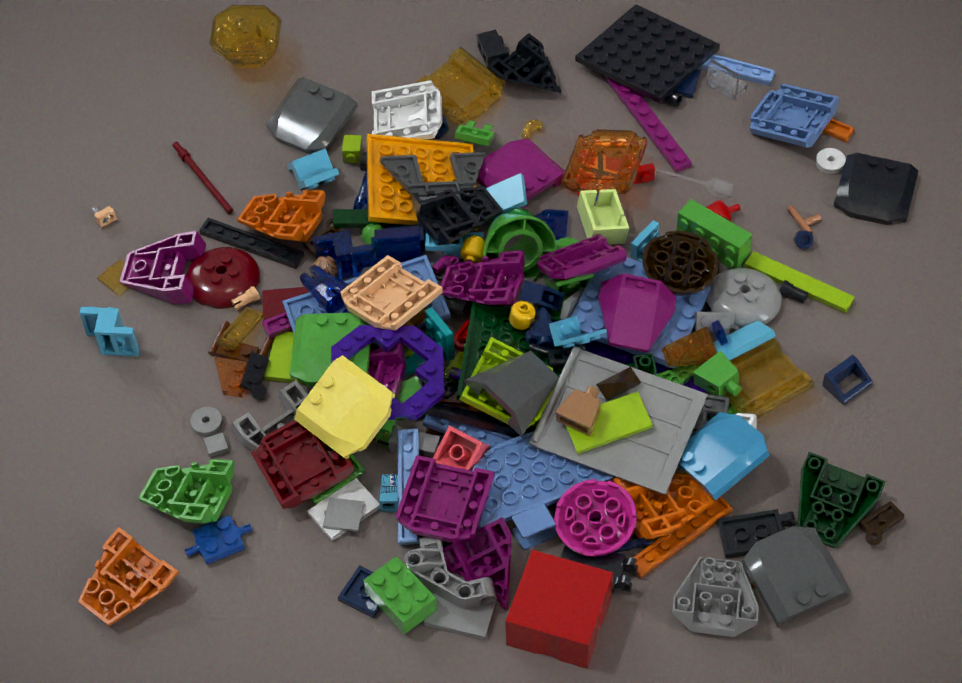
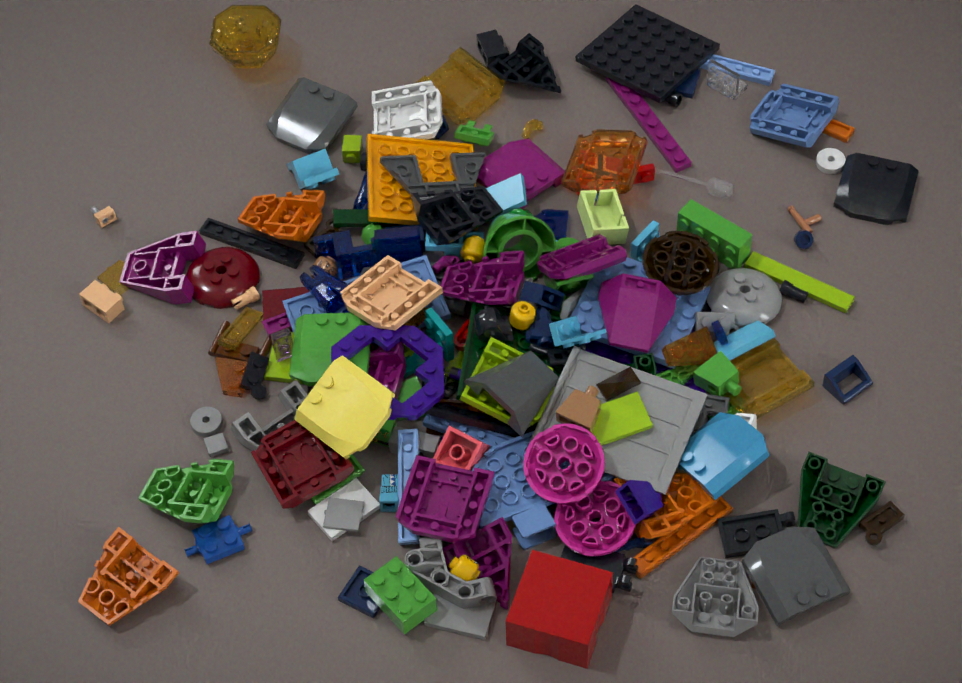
medium azure bracket [79,306,140,356] -> none
dark red bar [172,142,233,214] -> none
red piece [706,200,741,222] -> none
none -> light nougat brick [79,280,125,324]
none -> plate [271,328,293,362]
none -> yellow head [448,555,481,582]
none -> black helmet [474,306,514,342]
none -> dark pink brick [523,423,605,504]
none -> dark purple torso [615,480,663,525]

